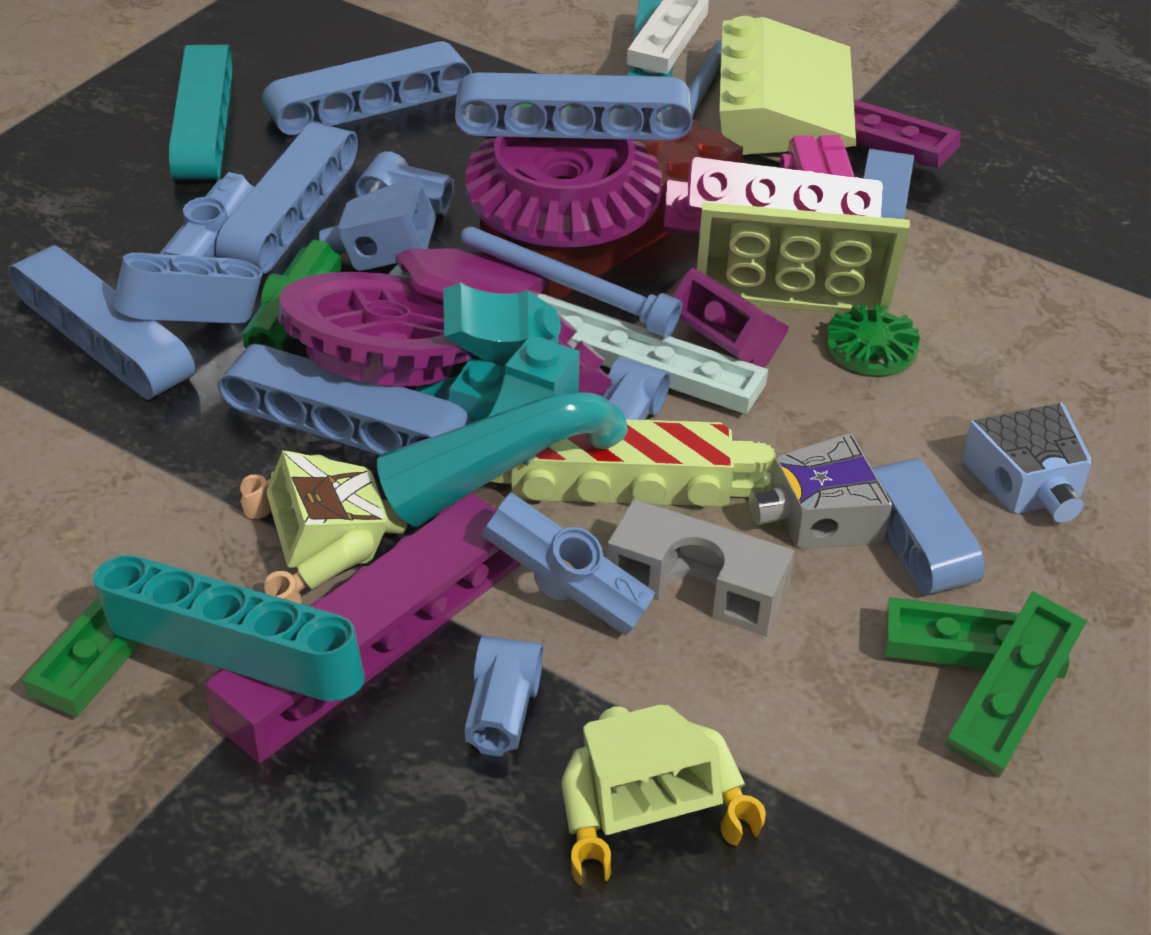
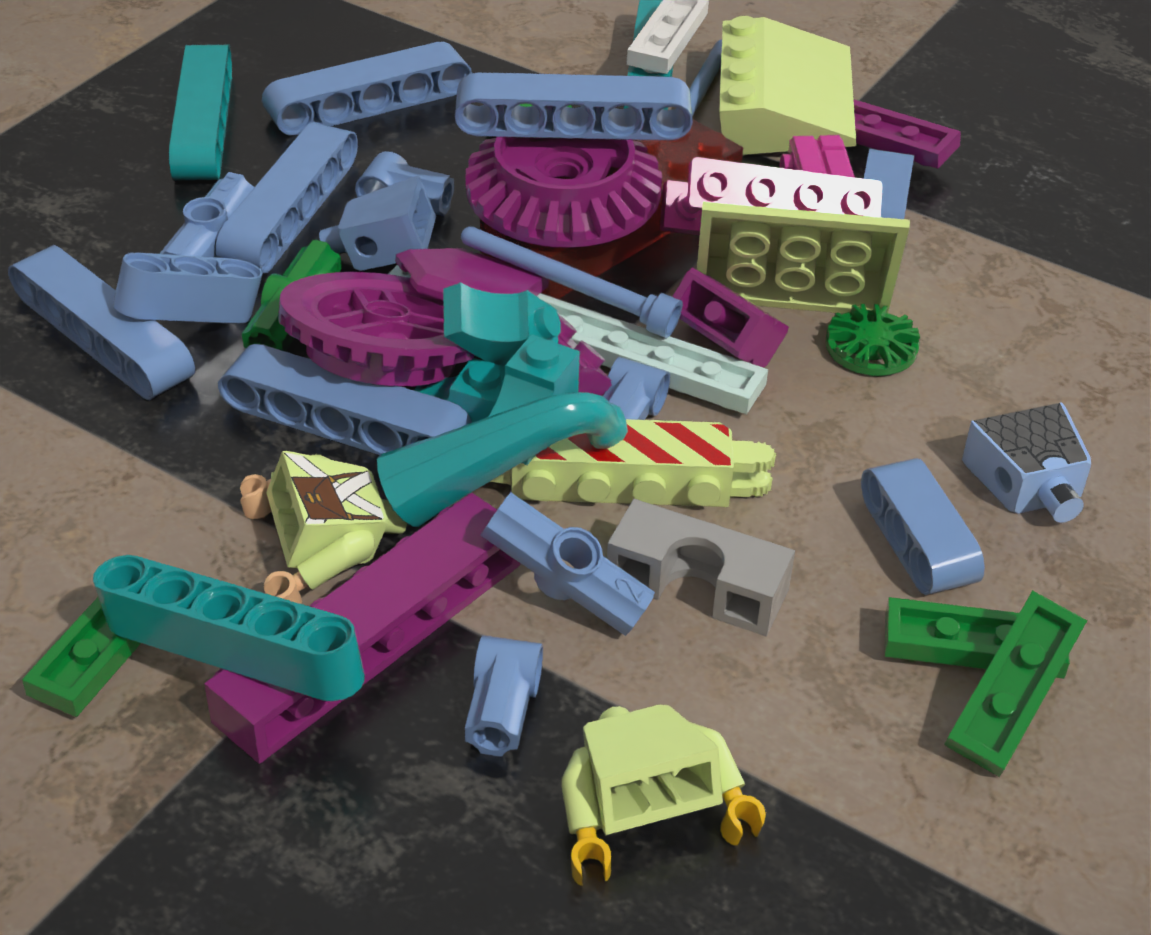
light grey torso [749,433,892,549] -> none

